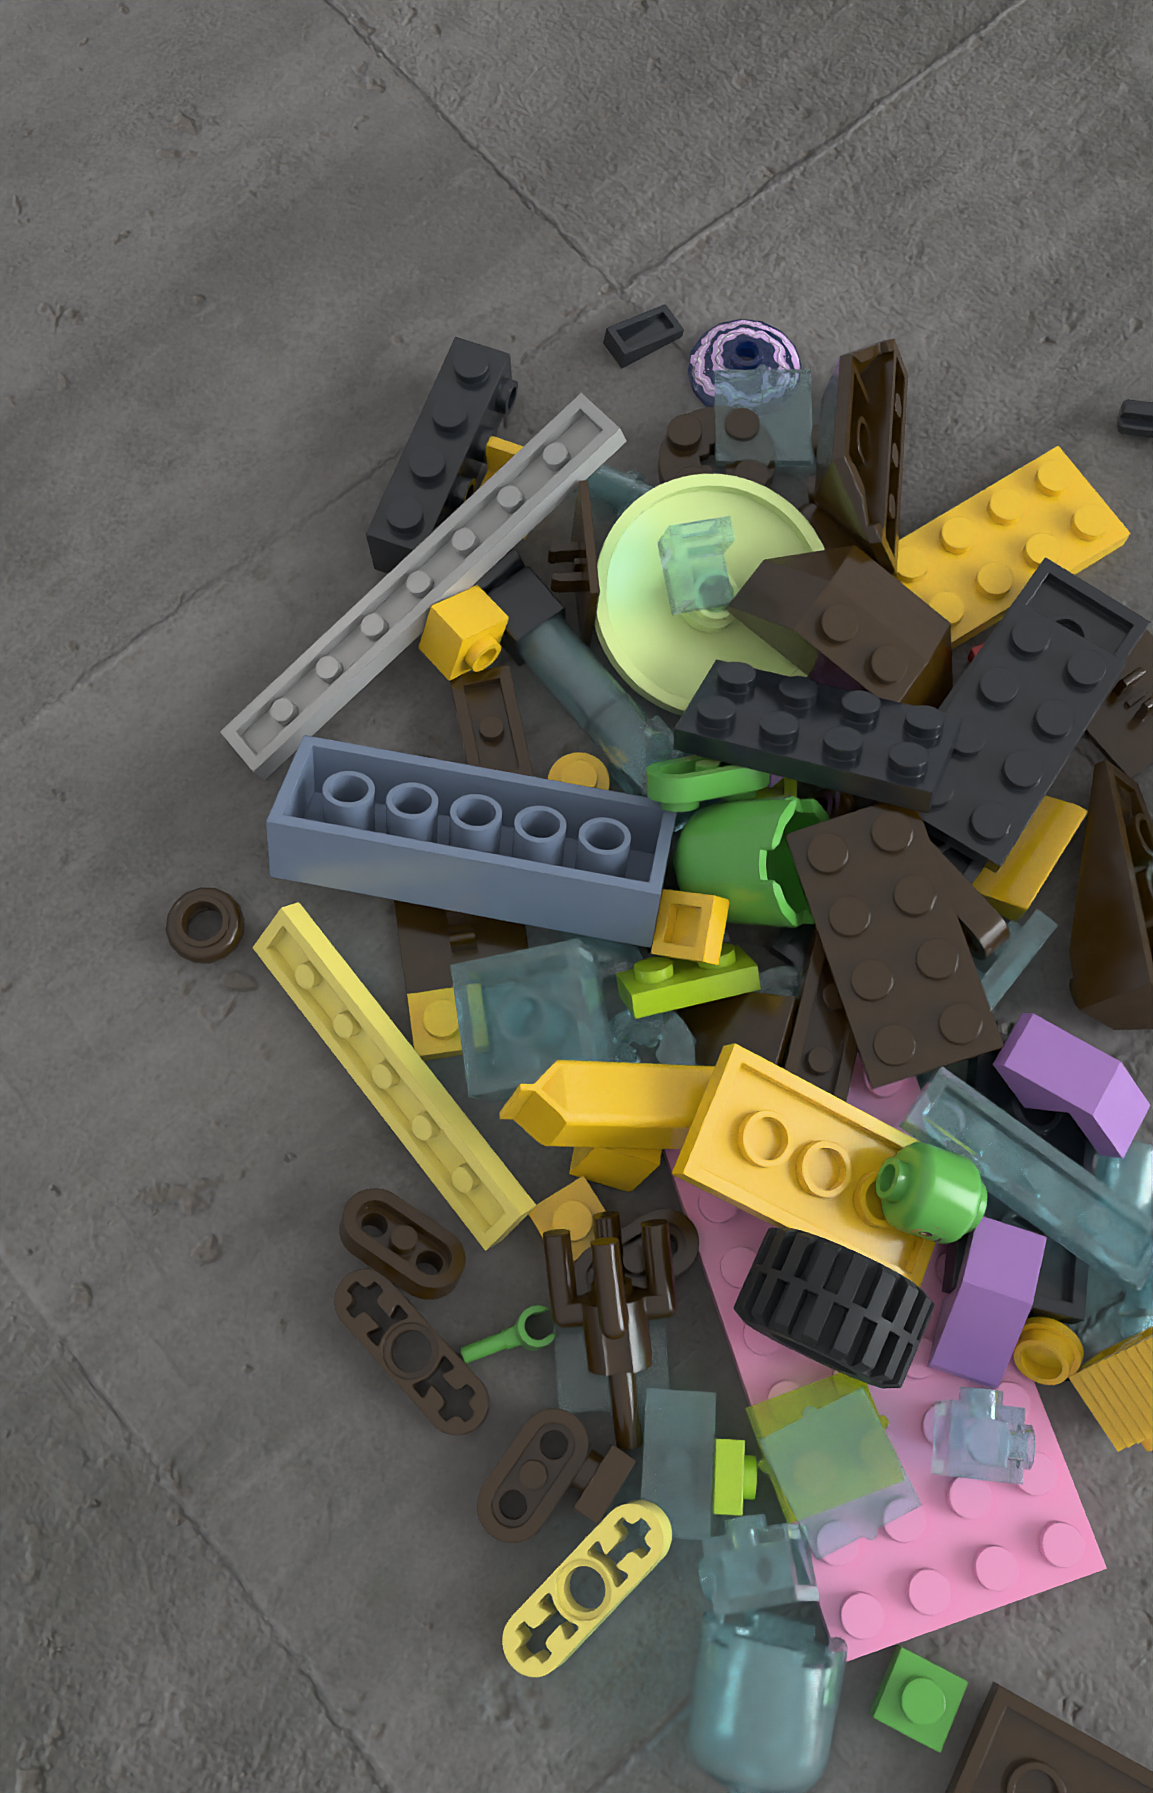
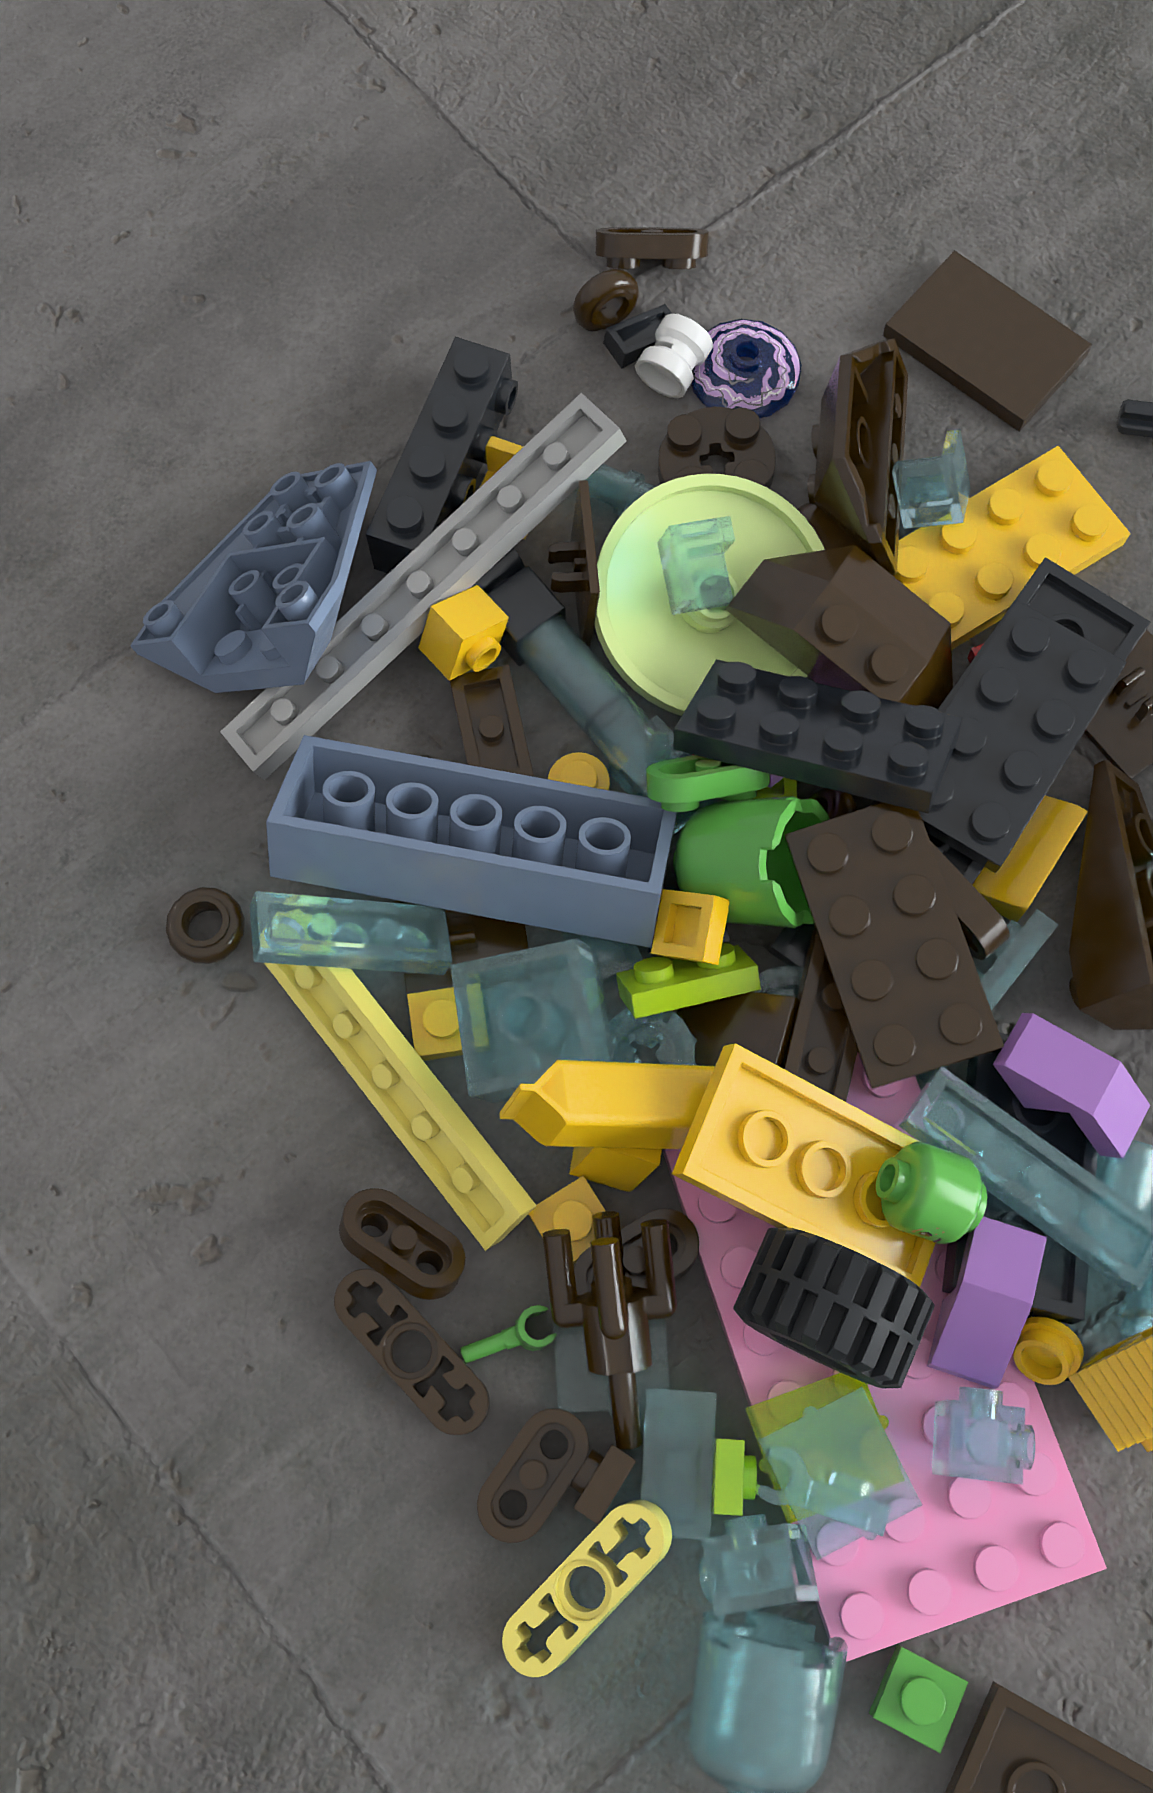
clear light blue piece [714,364,813,468] -> none
none -> sand blue wedge [130,461,377,693]
none -> clear light blue plate [249,891,453,975]
none -> dark brown piece [573,269,639,331]
none -> dark brown plate [595,227,709,269]
none -> white wheel [635,314,713,398]
none -> clear light blue plate [755,1446,891,1536]
none -> dark brown tile [883,250,1092,432]
none -> clear light blue panel [892,429,971,529]

